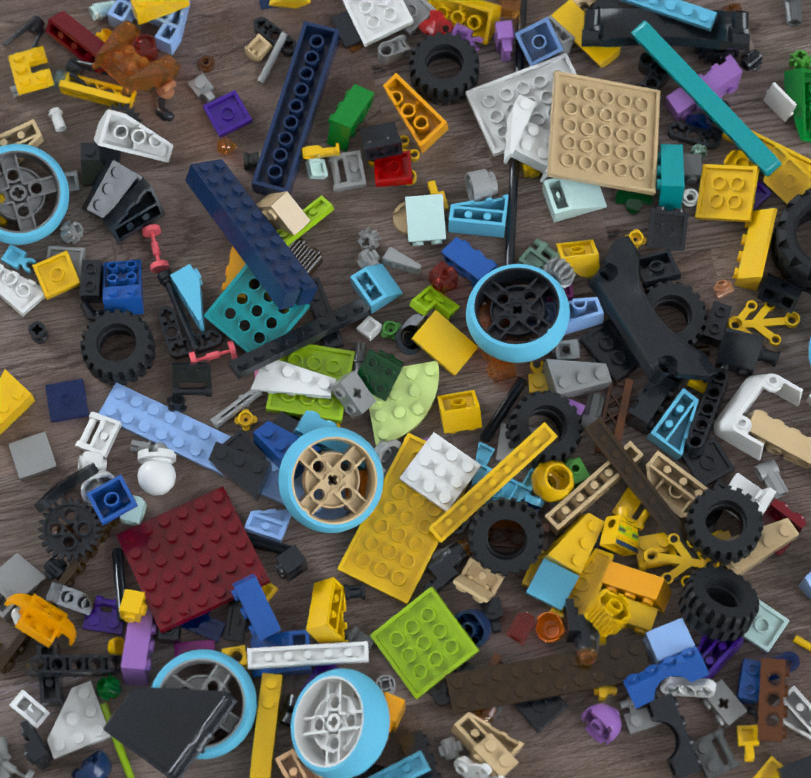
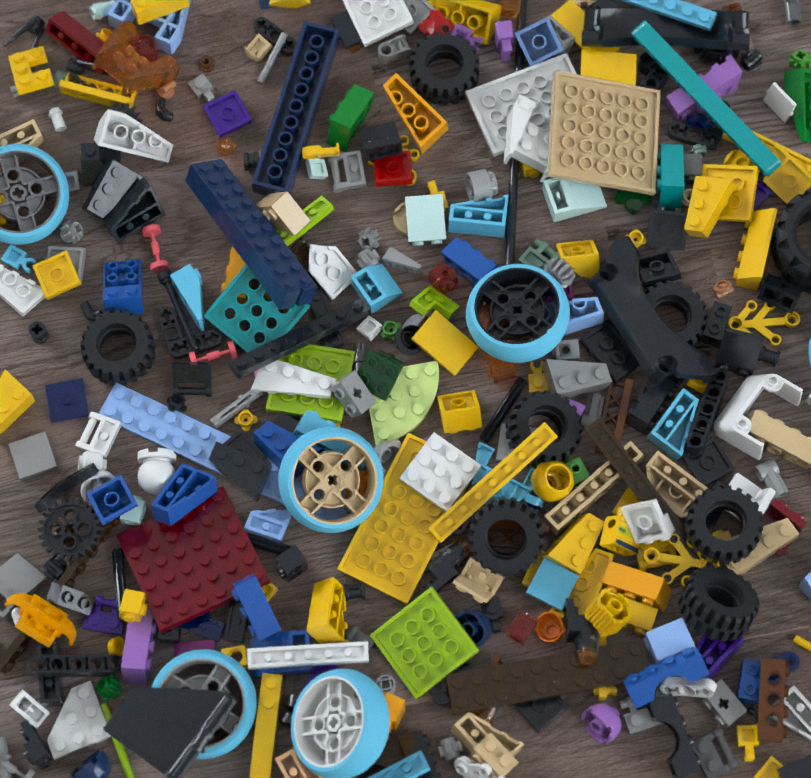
black brick [80,260,104,303] -> none
light grey pin [130,440,167,452] -> none
light aqua plate [743,600,790,653] -> none
none -> blue wedge [151,463,218,526]
none -> white tile [308,244,357,300]
none -> yellow tile [580,50,637,86]
none -> white plate [621,499,675,545]
none -> yellow wedge [684,176,737,238]

